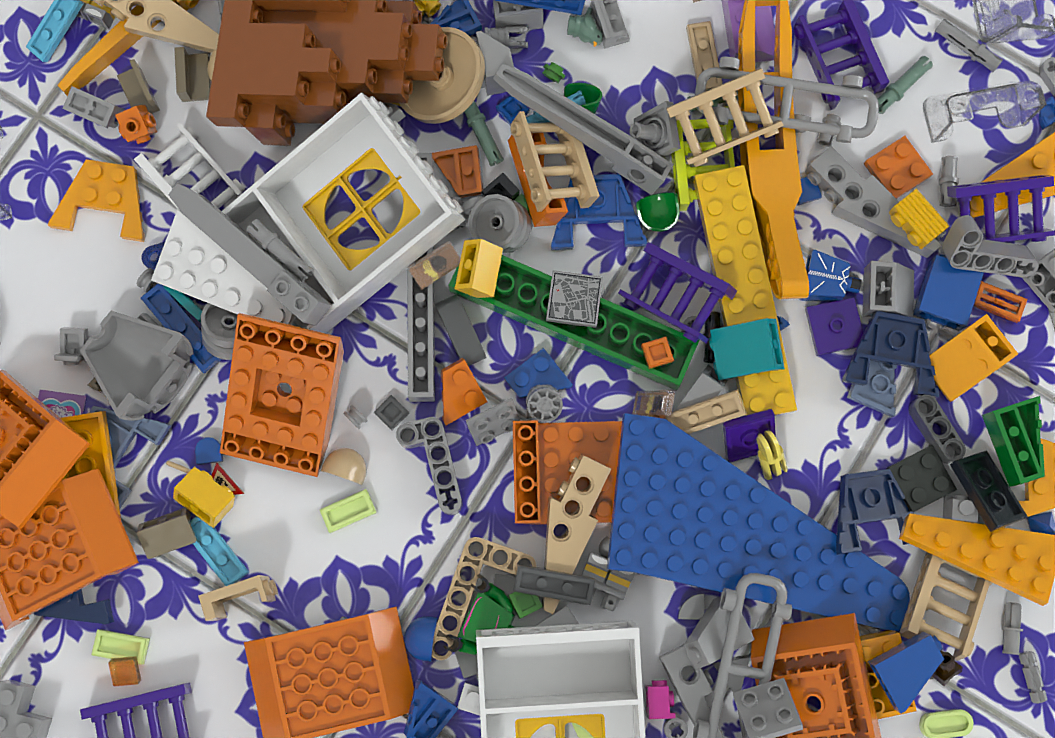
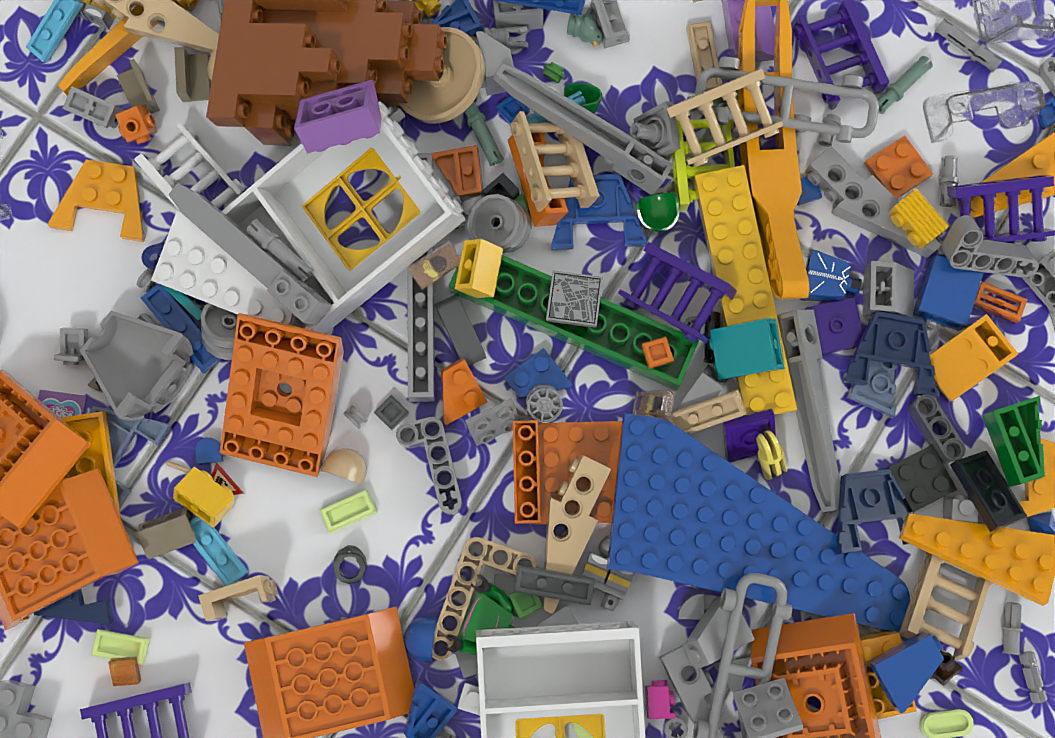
none -> medium lavender slope [294,80,382,154]
none -> pearl dark grey piece [333,545,367,584]
none -> light grey piece [777,310,840,512]

